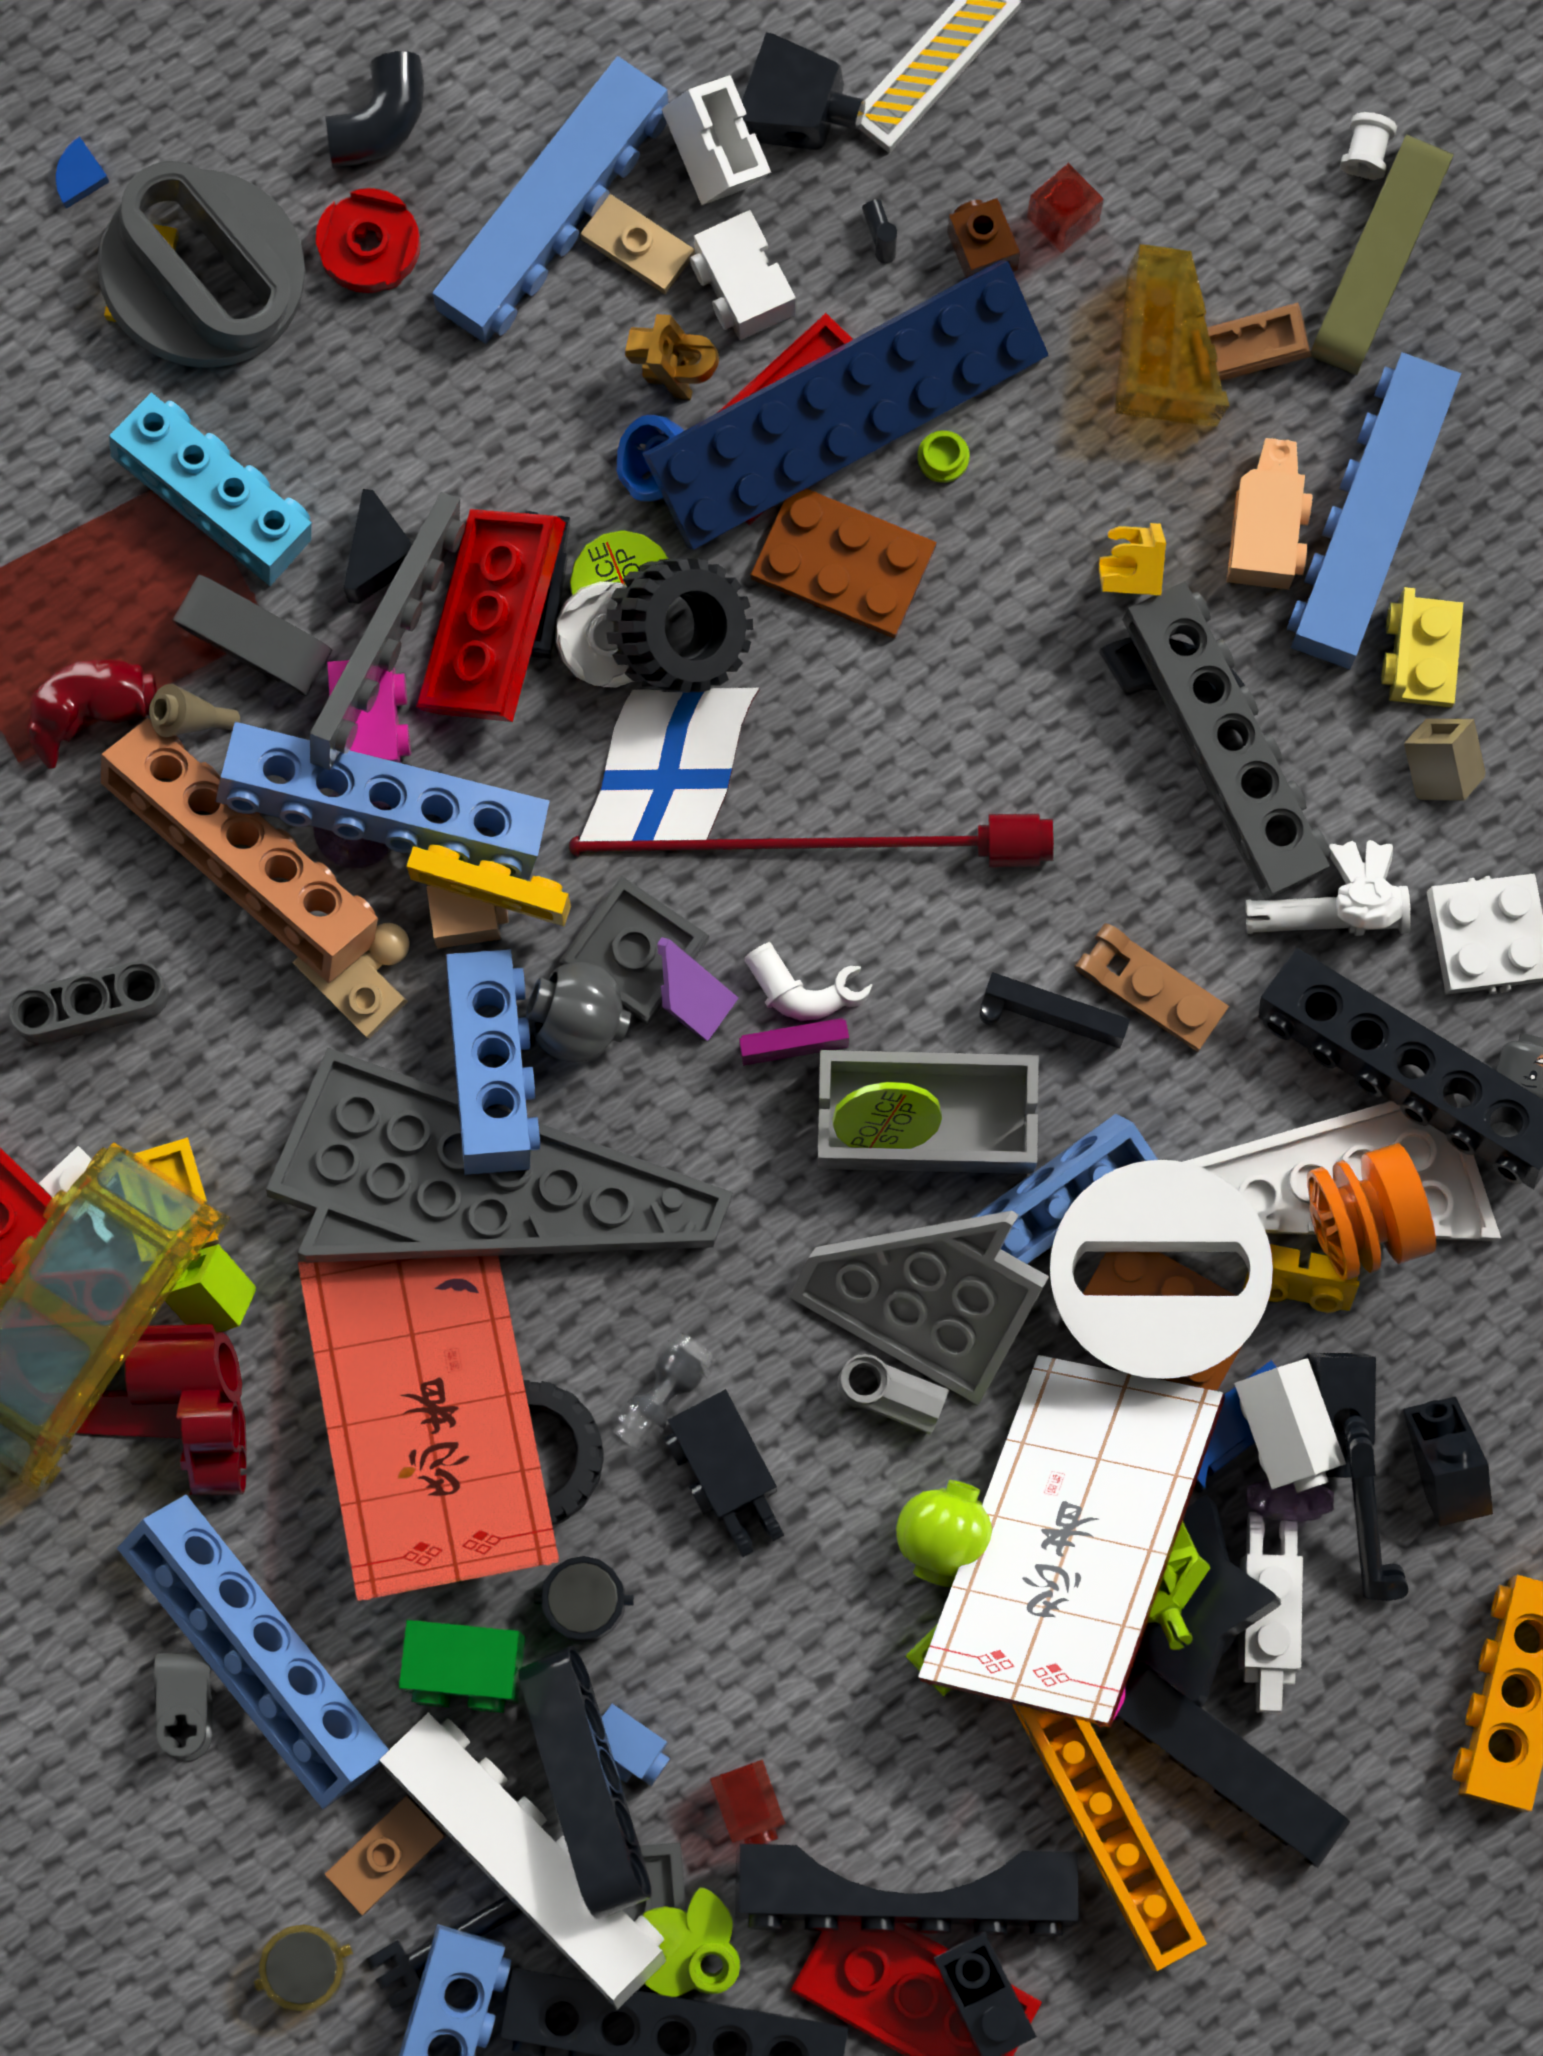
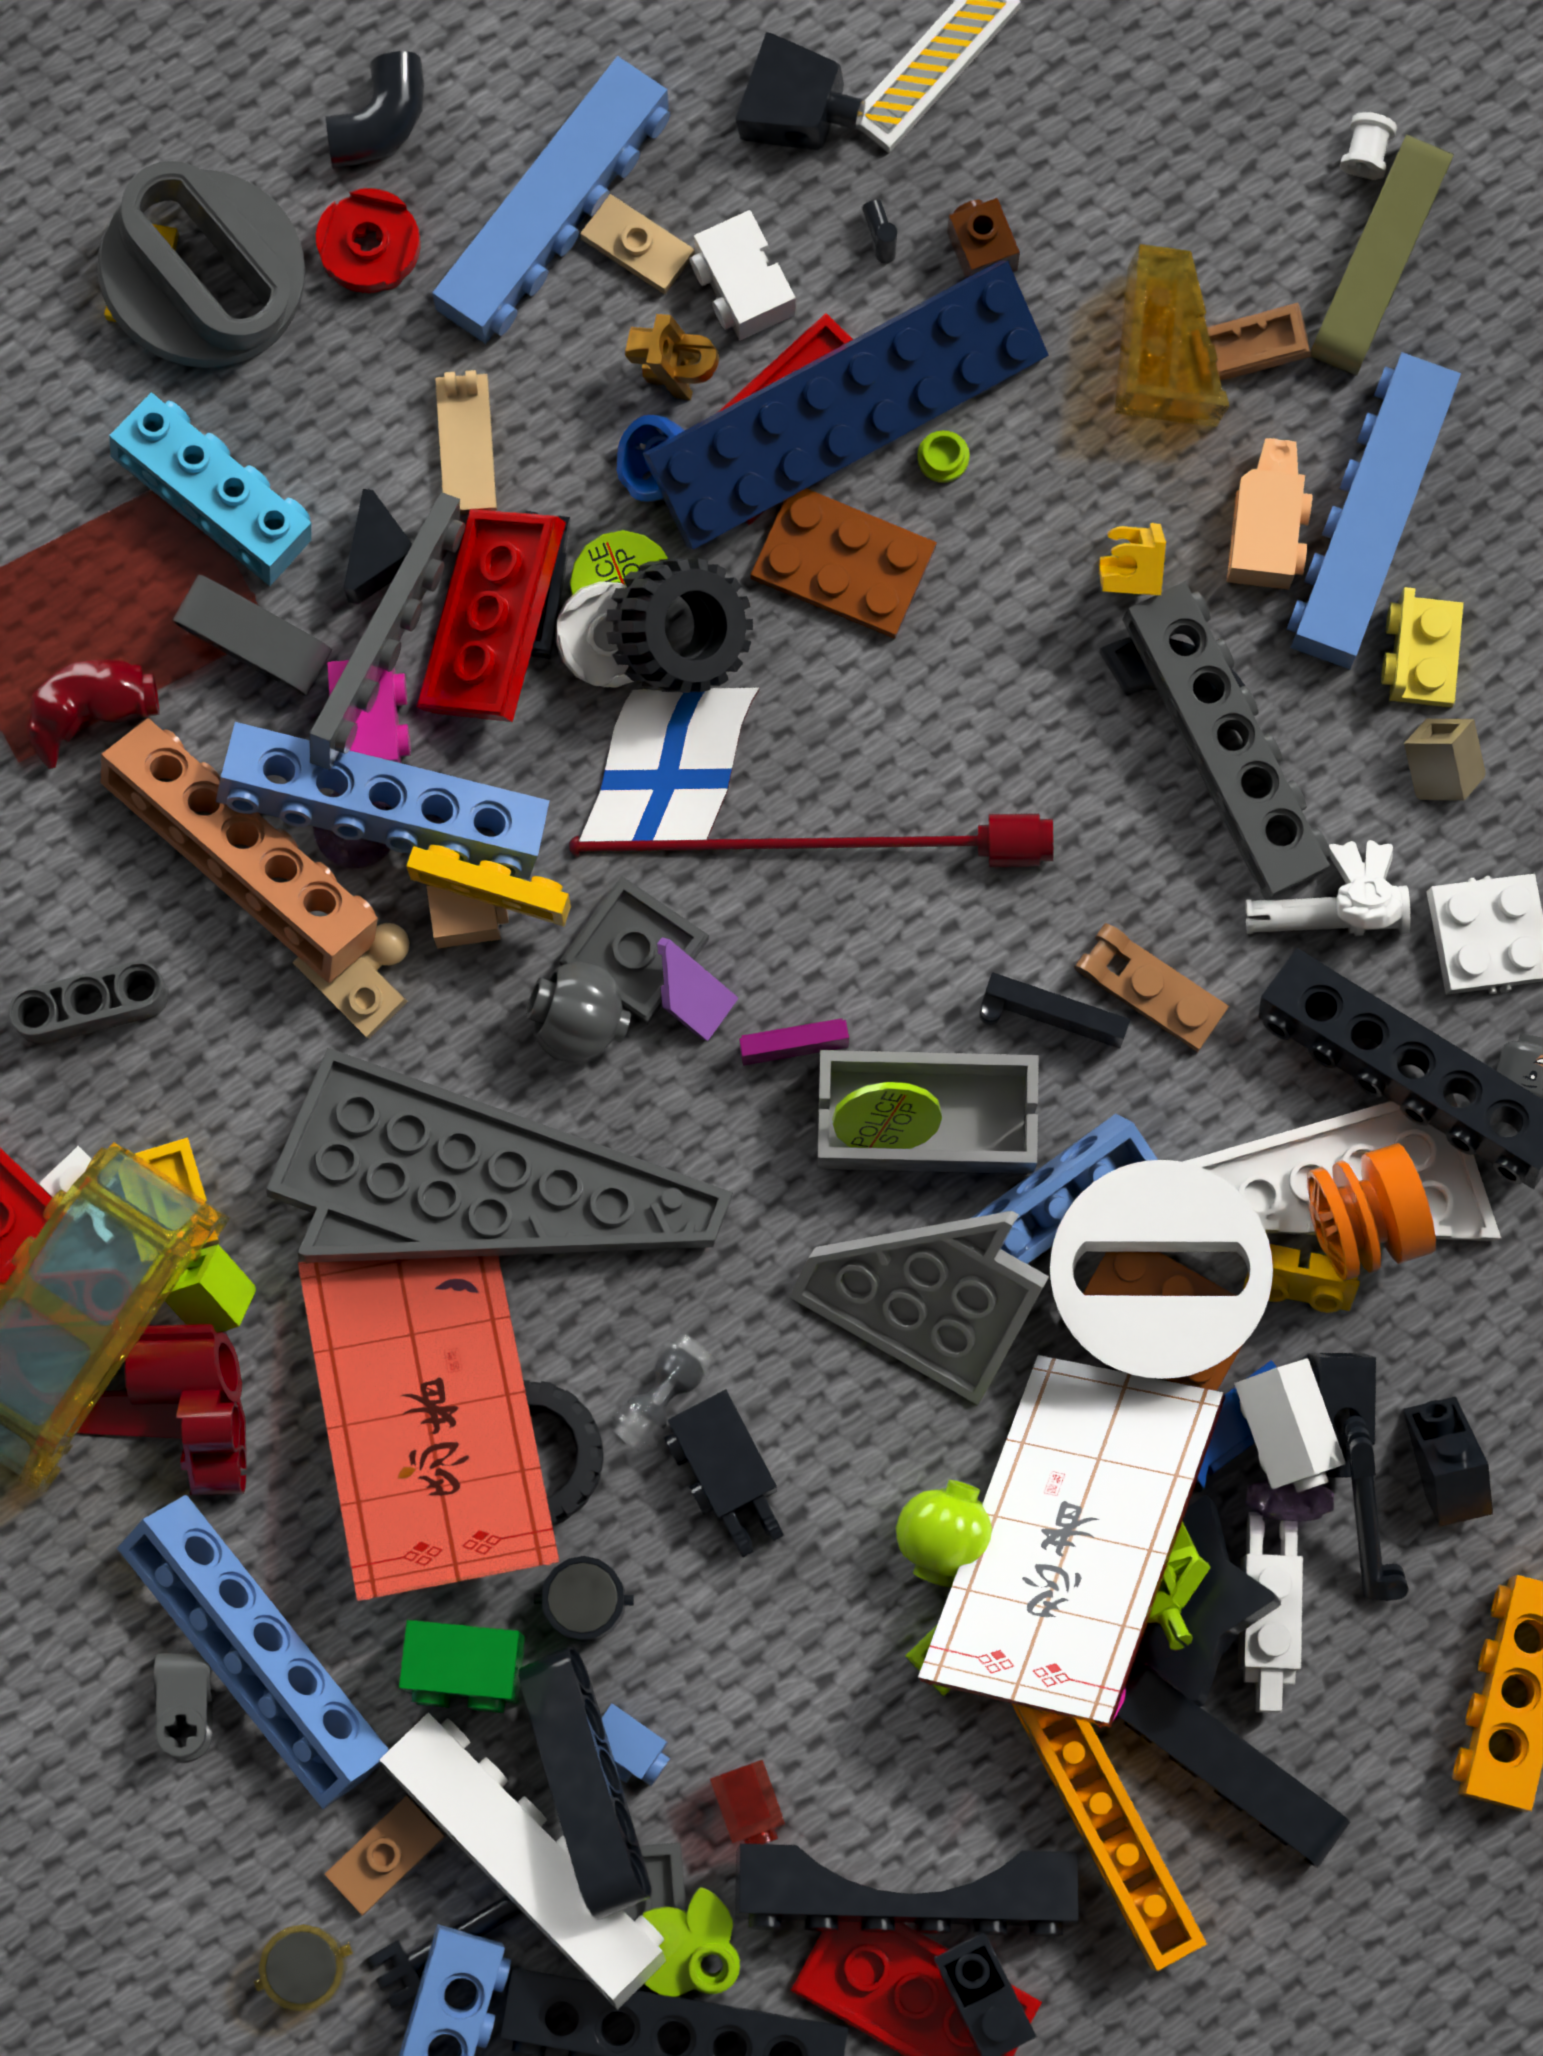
blue tile [56,136,109,209] -> none
dark tan cone [149,684,240,737] -> none
medium blue brick [446,949,540,1175] -> none
white brick [661,75,771,205] -> none
white piece [744,942,872,1021] -> none
light grey piece [837,1354,949,1435] -> none
clear red brick [1027,163,1104,253] -> none
none -> tan hinge [435,370,497,515]

